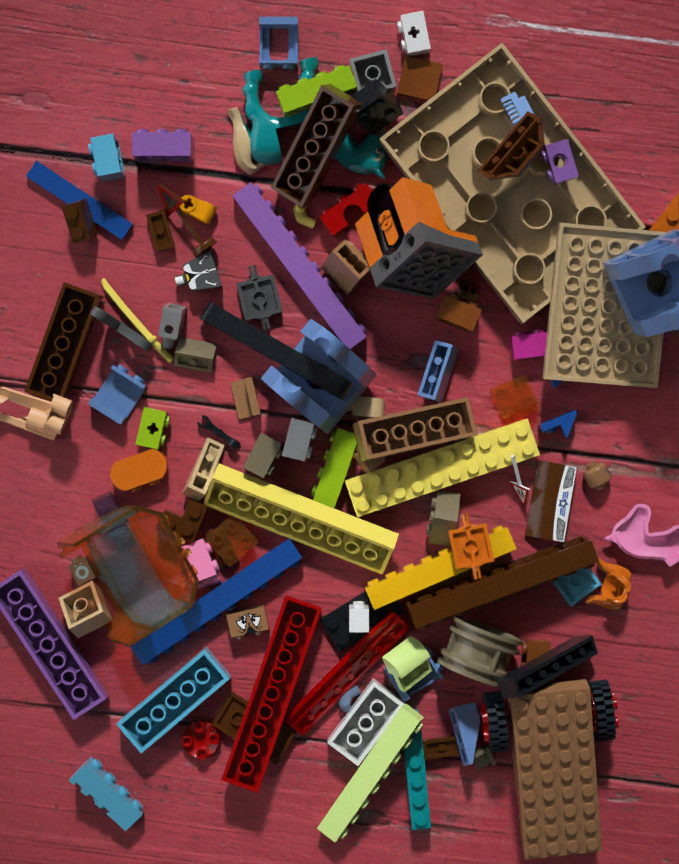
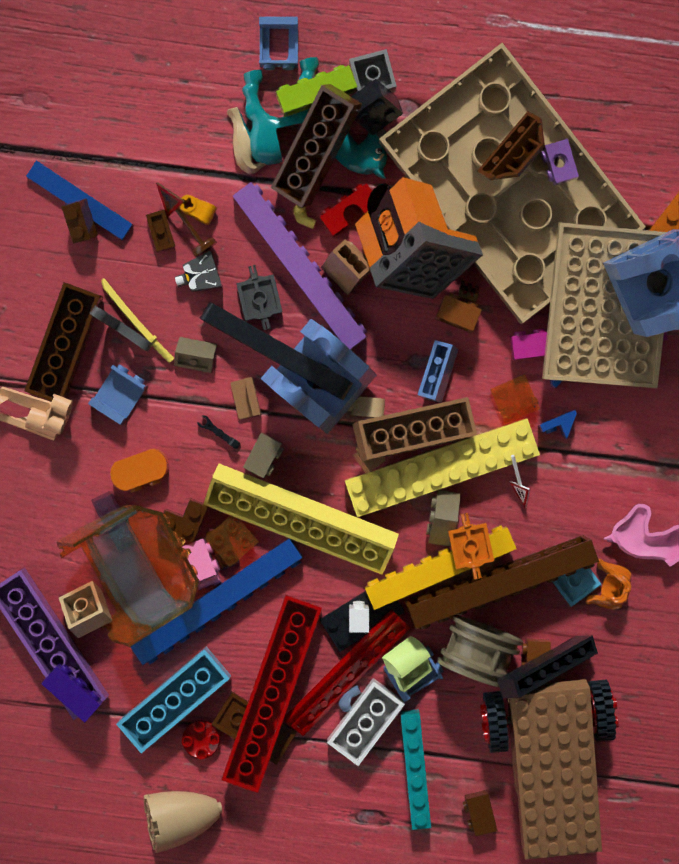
dark tan brick [68,555,98,586] -> none
medium azure wedge [69,757,144,831] -> none
medium azure brick [88,133,126,182] -> none
medium lavender brick [132,129,194,162] -> none
lime brick [135,407,170,450] -> none
light grey torso [158,303,187,349] -> none
tan slope [182,437,225,501] -> none
medium nougat brick [226,605,270,640] -> none
white brick [282,418,317,462] -> none
lime brick [311,428,357,508] -> none
yellowish green brick [317,703,424,842] -> none
white brick [397,11,431,57] -> none
dark orange tile [397,55,442,101] -> none
reddish brown plate [422,735,460,760] -> none
medium blue slope [448,702,481,766] -> none
dark tan panel [473,743,496,770] -> none
light blue piece [501,92,535,125] -> none
reddish brown slope [525,460,577,543] -> none
medium nougat head [583,461,612,490] -> none
none -> dark purple brick [41,664,103,723]
none -> tan cylinder [143,791,223,853]
none -> reddish brown brick [463,790,498,837]

